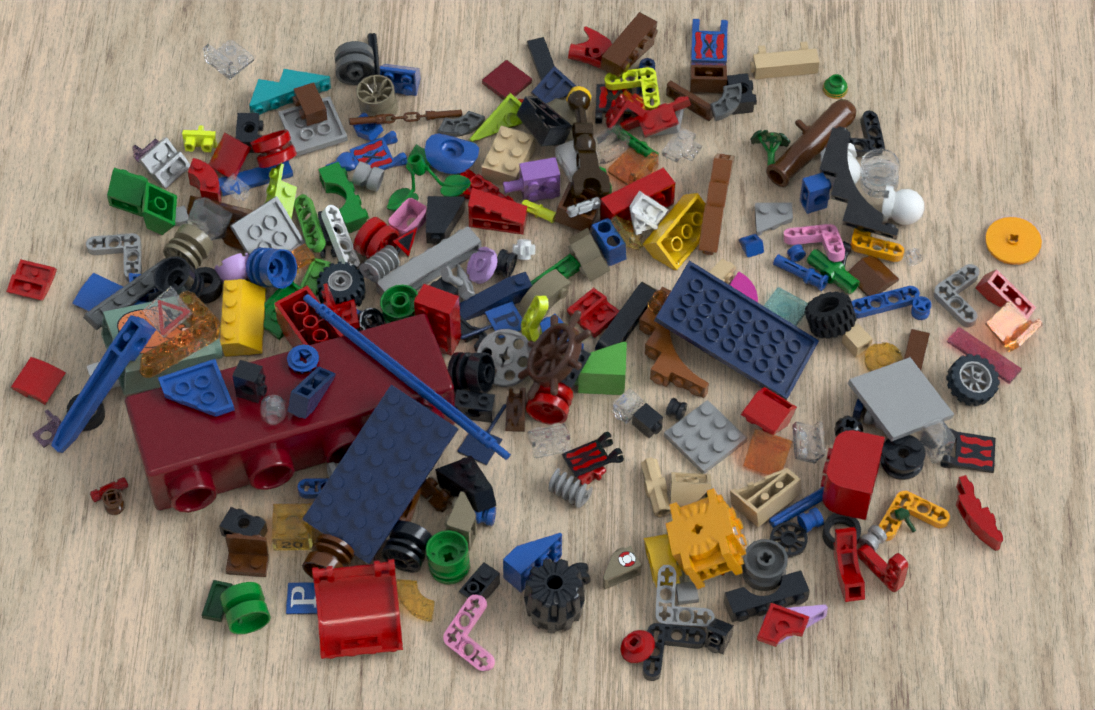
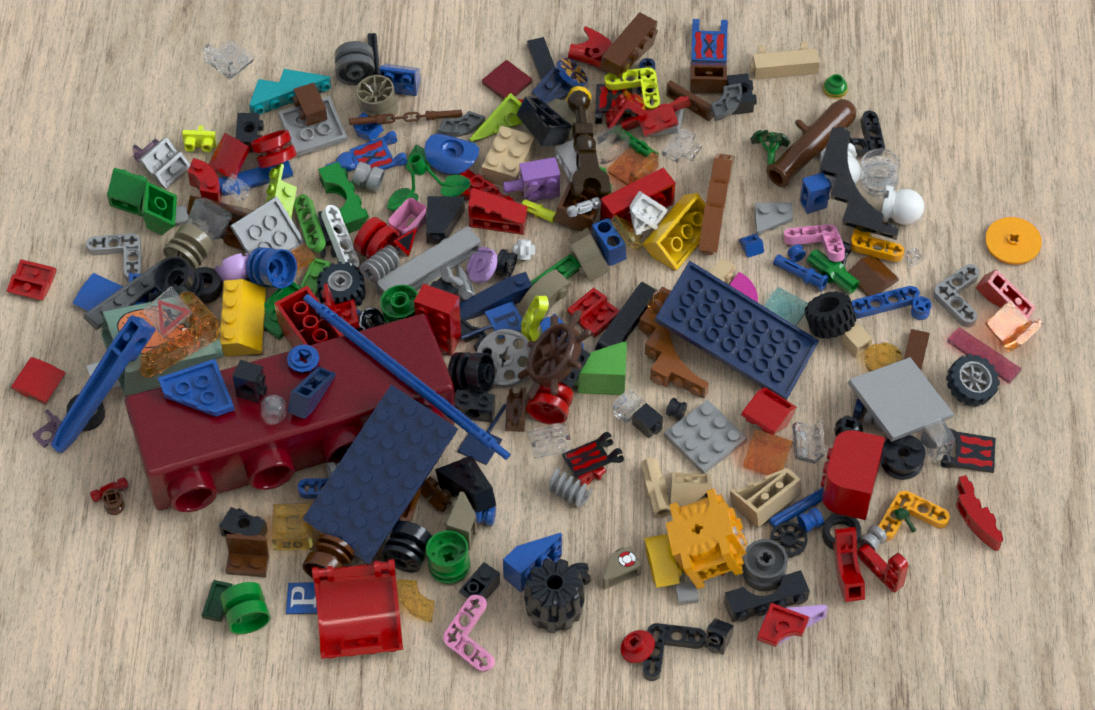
light grey beam [655,565,715,627] -> none
none -> tile [556,58,588,87]

